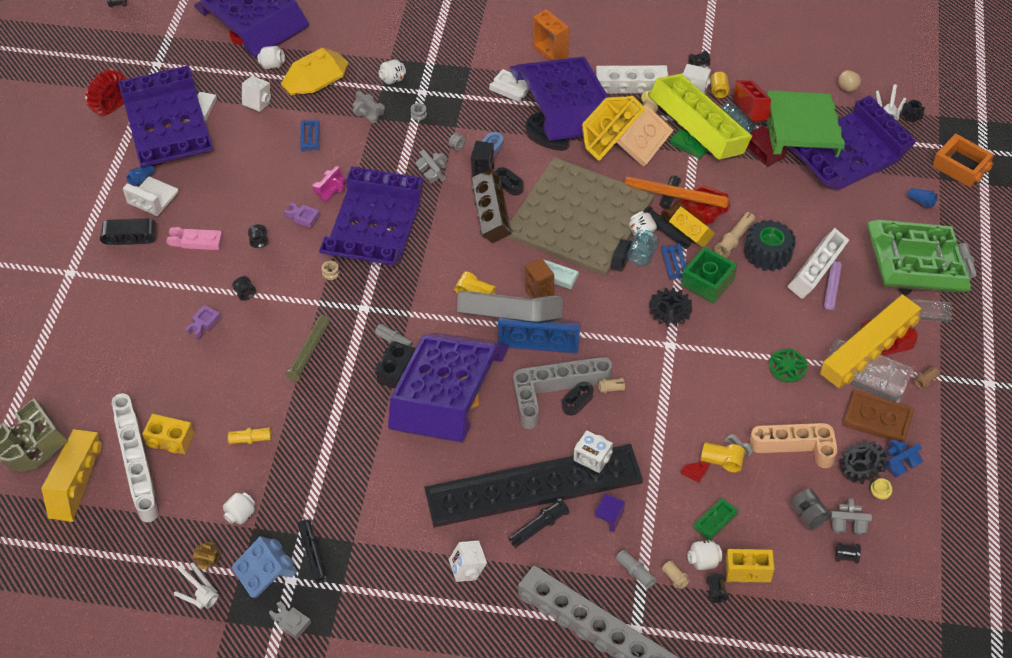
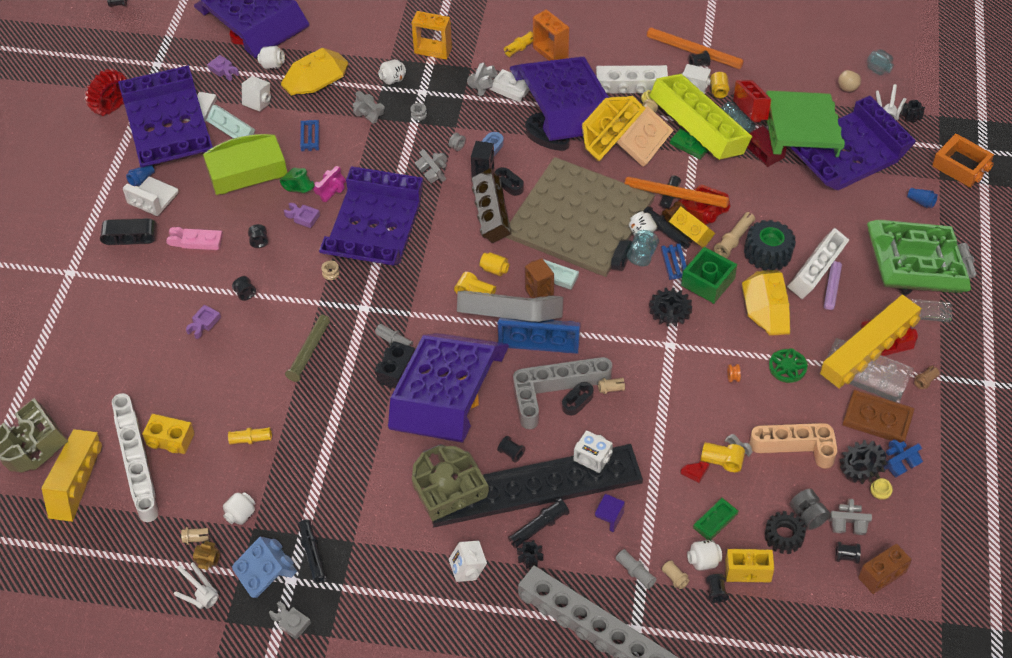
none -> tan pin [181,527,209,545]
none -> lime piece [203,134,287,195]
none -> light aqua plate [206,104,255,138]
none -> medium lavender plate [207,55,239,81]
none -> green piece [280,167,315,193]
none -> light orange window [412,11,452,60]
none -> olive connector [412,444,489,521]
none -> light grey hips [467,63,498,96]
none -> yellow brick [479,252,510,276]
none -> black bush [497,436,526,463]
none -> yellow pin [504,31,533,57]
none -> black gear [517,540,544,569]
none -> orange axle [647,27,744,69]
none -> orange bush [727,364,741,383]
none -> yellow wedge [742,270,790,335]
none -> black tyre [764,511,806,554]
none -> dark orange brick [858,543,912,594]
none -> clear light blue head [867,49,894,76]

